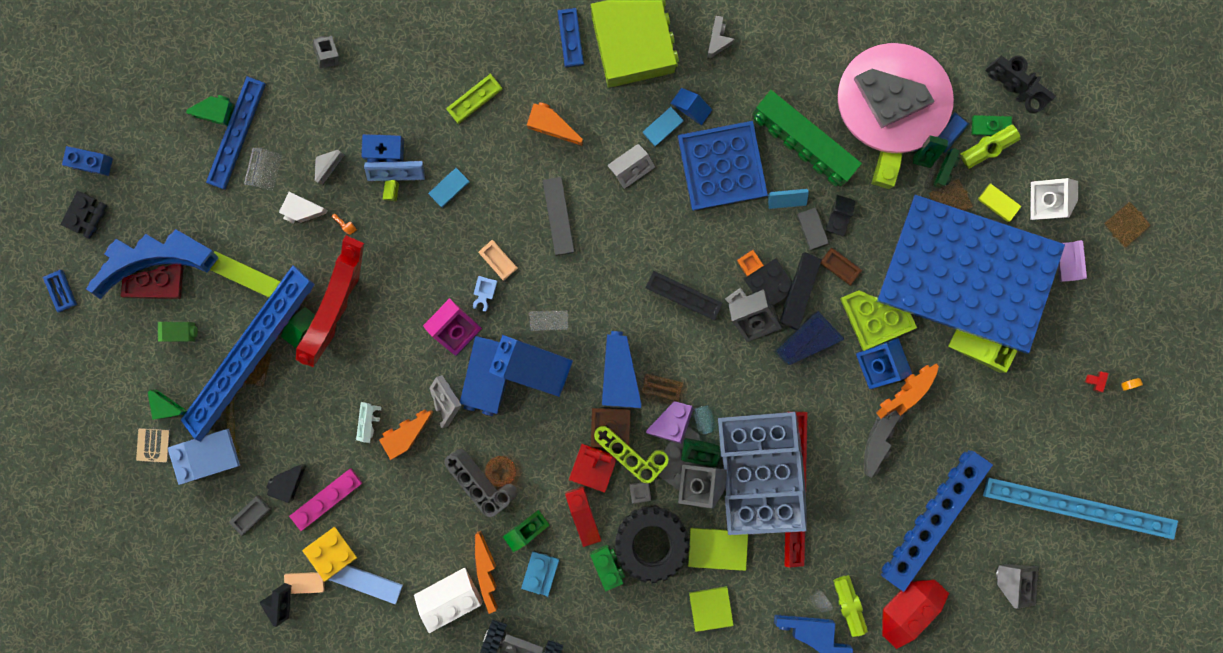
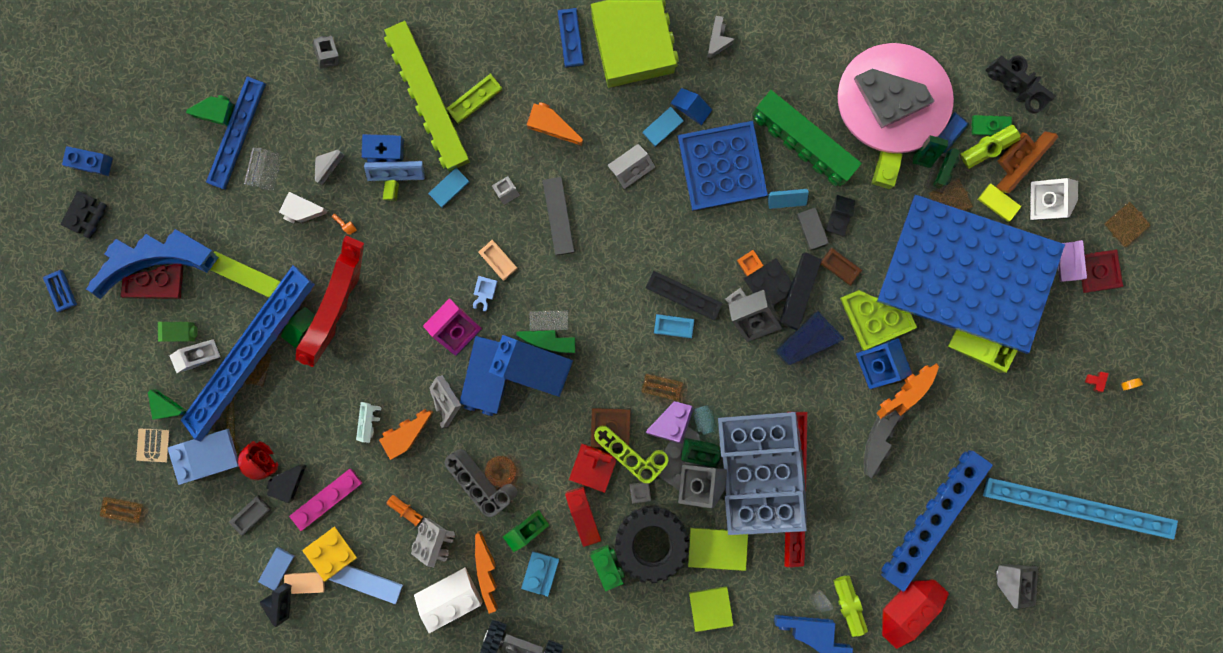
blue slope [602,331,641,408] -> none
none -> clear orange tile [100,497,143,524]
none -> white slope [170,339,220,373]
none -> red cylinder [238,441,278,480]
none -> medium blue tile [258,547,295,590]
none -> lime brick [384,21,470,172]
none -> orange axle [387,495,423,526]
none -> light grey plate [411,517,455,568]
none -> light grey slope [492,176,520,205]
none -> green slope [516,330,576,353]
none -> dark azure tile [654,314,694,338]
none -> dark orange bracket [996,131,1059,193]
none -> dark red tile [1082,249,1123,293]

